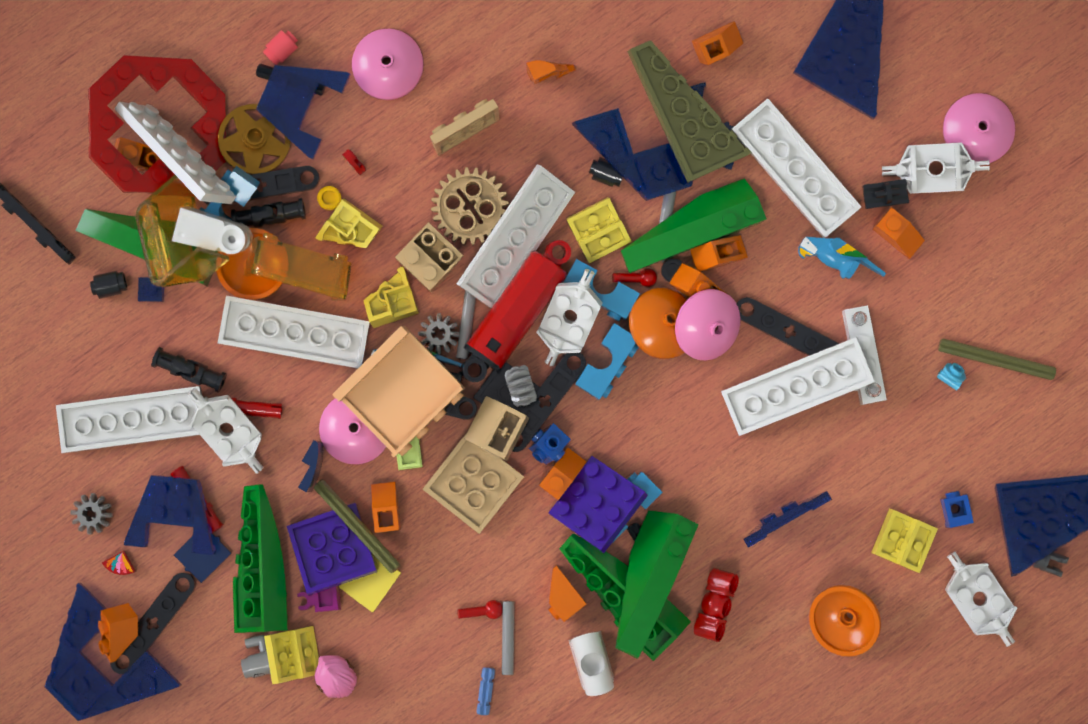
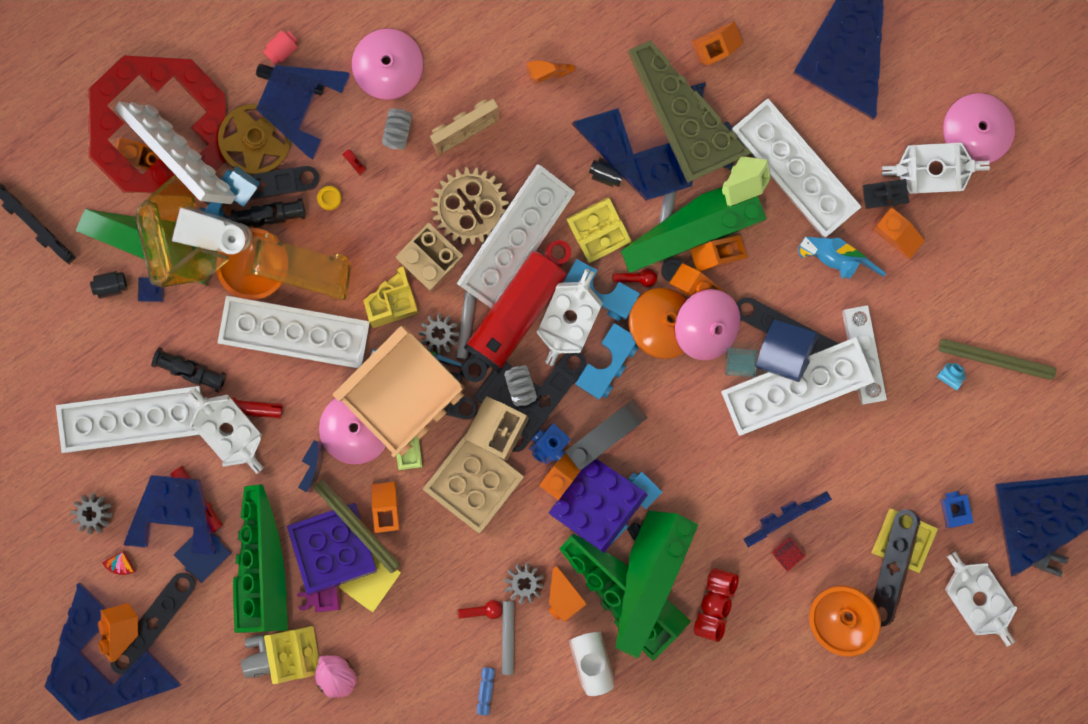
light yellow slope [315,199,383,248] -> none
none -> light grey gear [382,108,412,150]
none -> light grey gear [504,563,545,604]
none -> dark grey arch [565,399,648,470]
none -> yellowish green slope [722,156,771,206]
none -> clear light blue piece [725,348,757,377]
none -> dark blue slope [756,319,819,382]
none -> tile [771,537,806,572]
none -> black piece [872,509,921,627]

